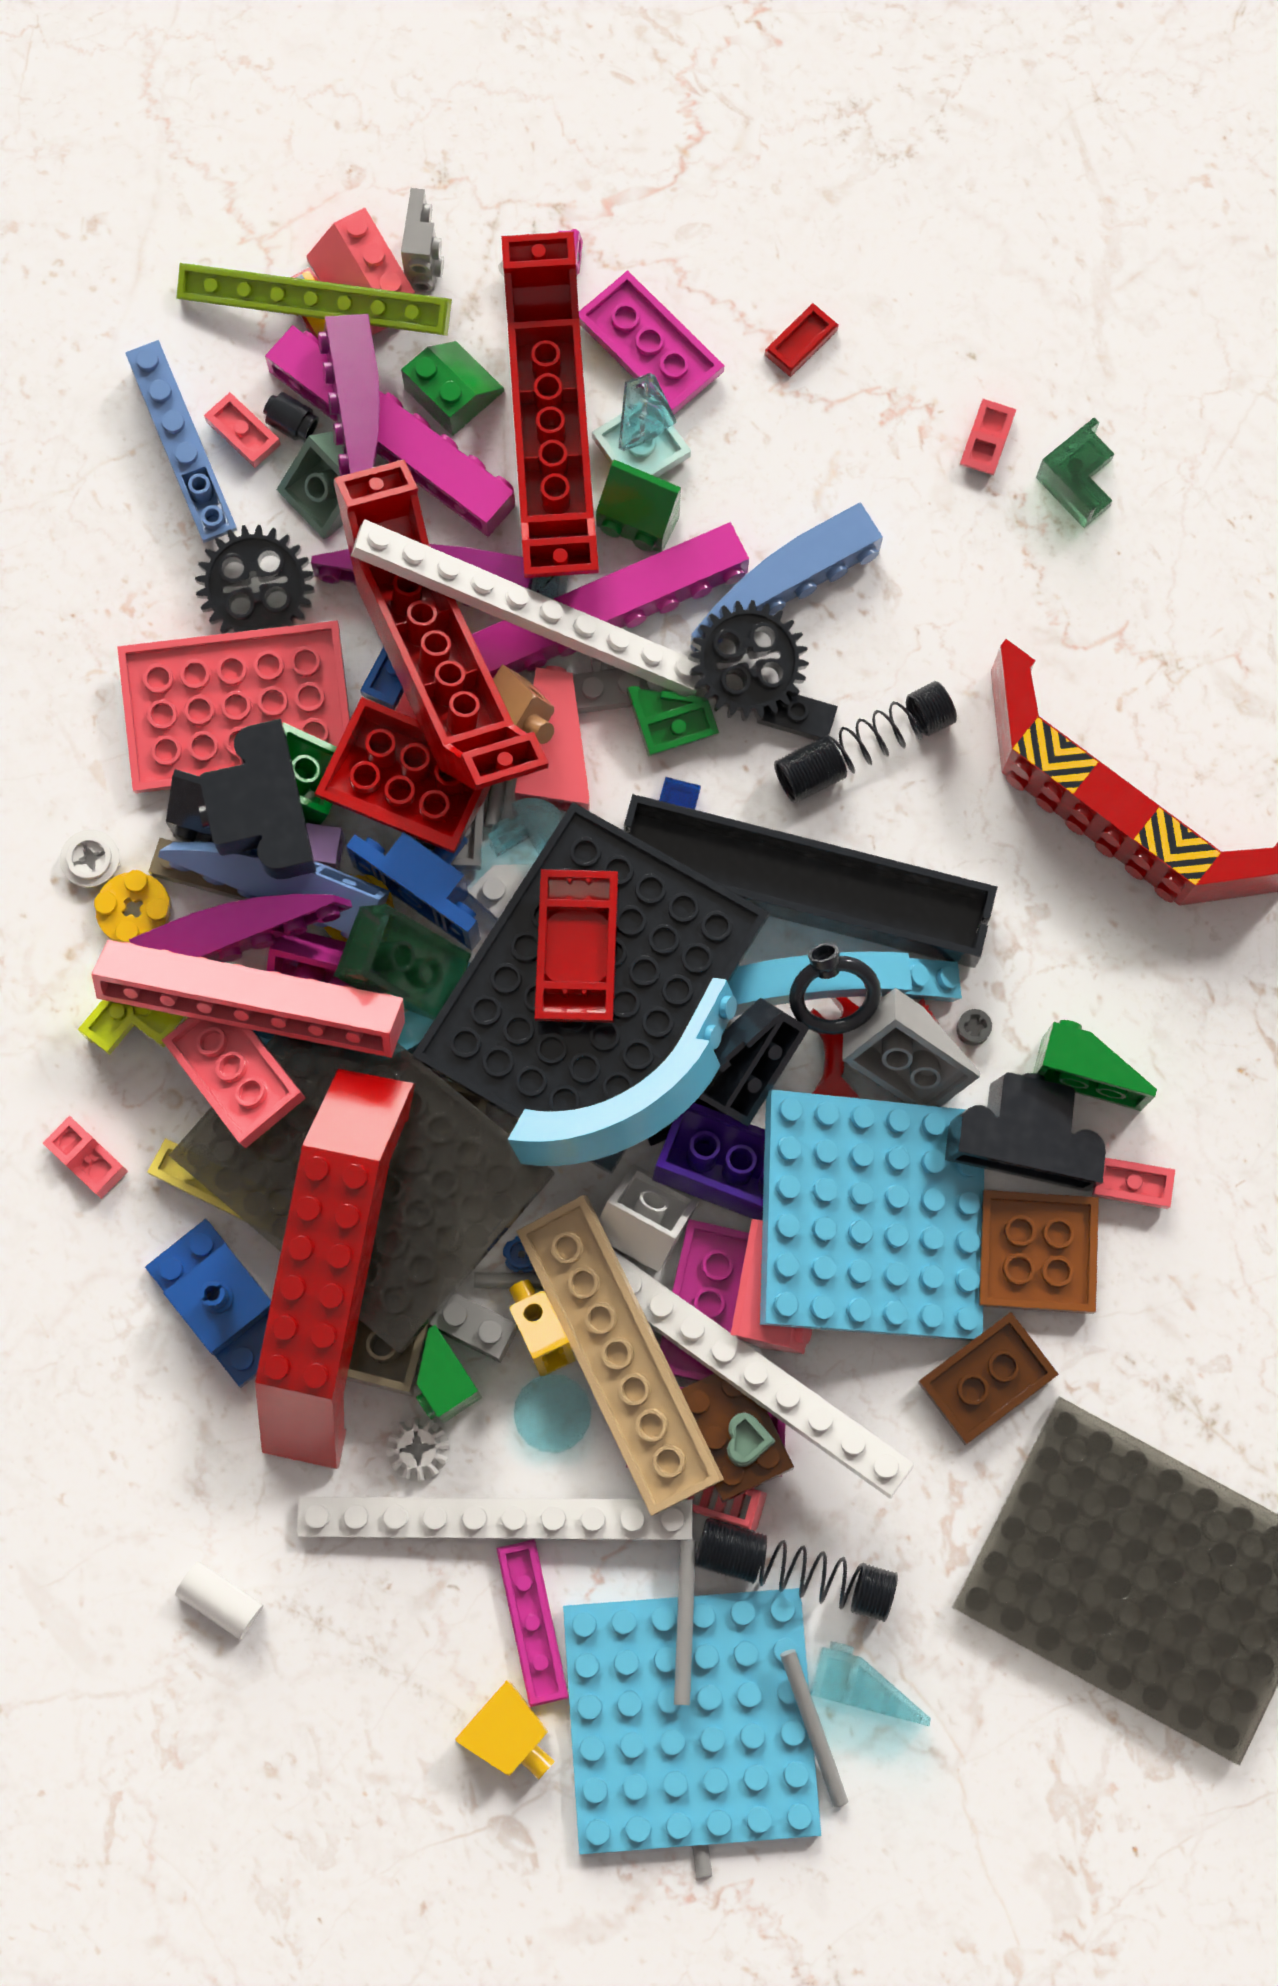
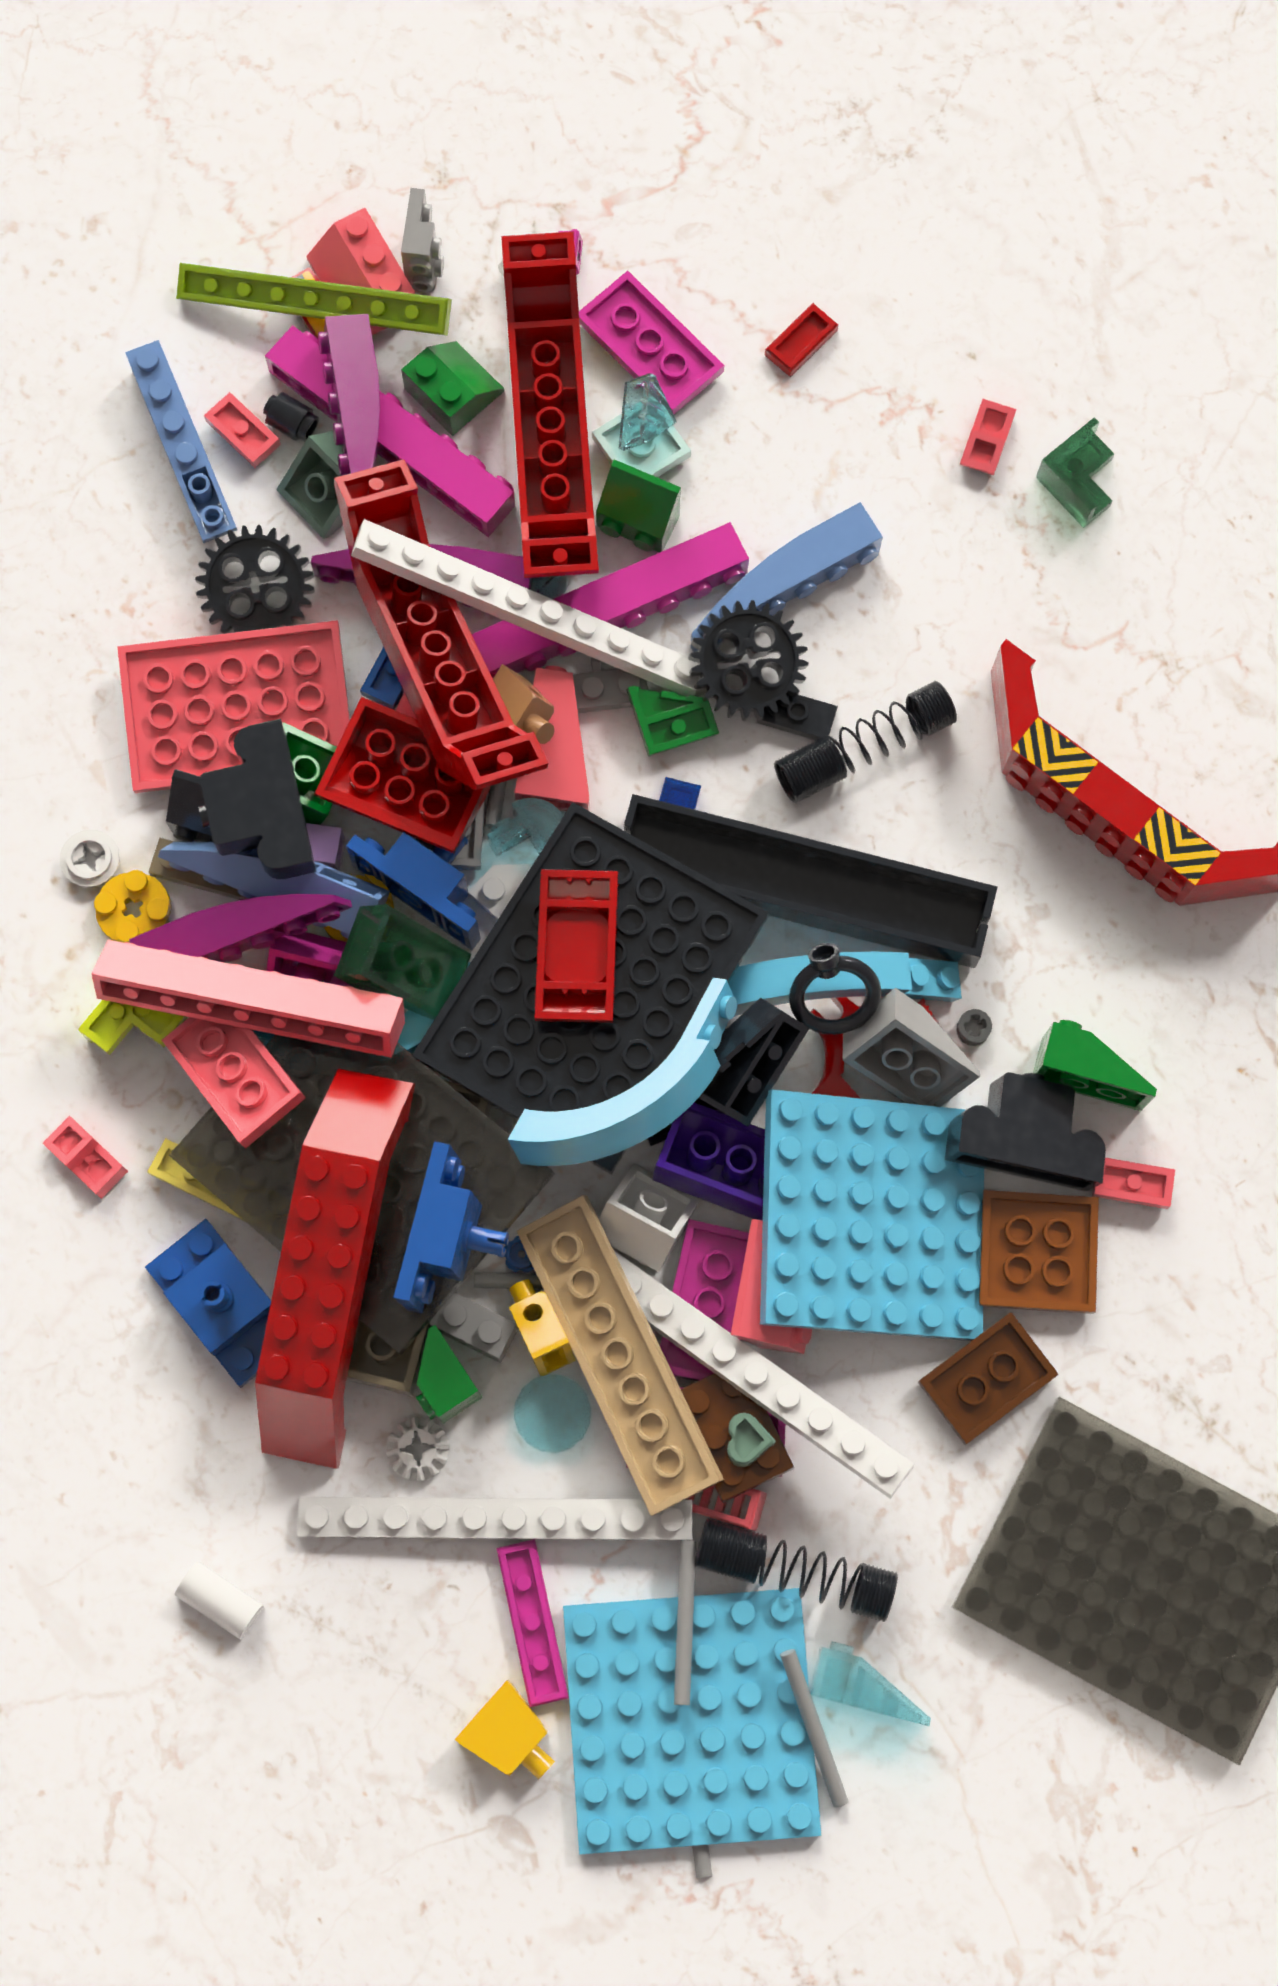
none -> blue brick [393,1141,509,1313]

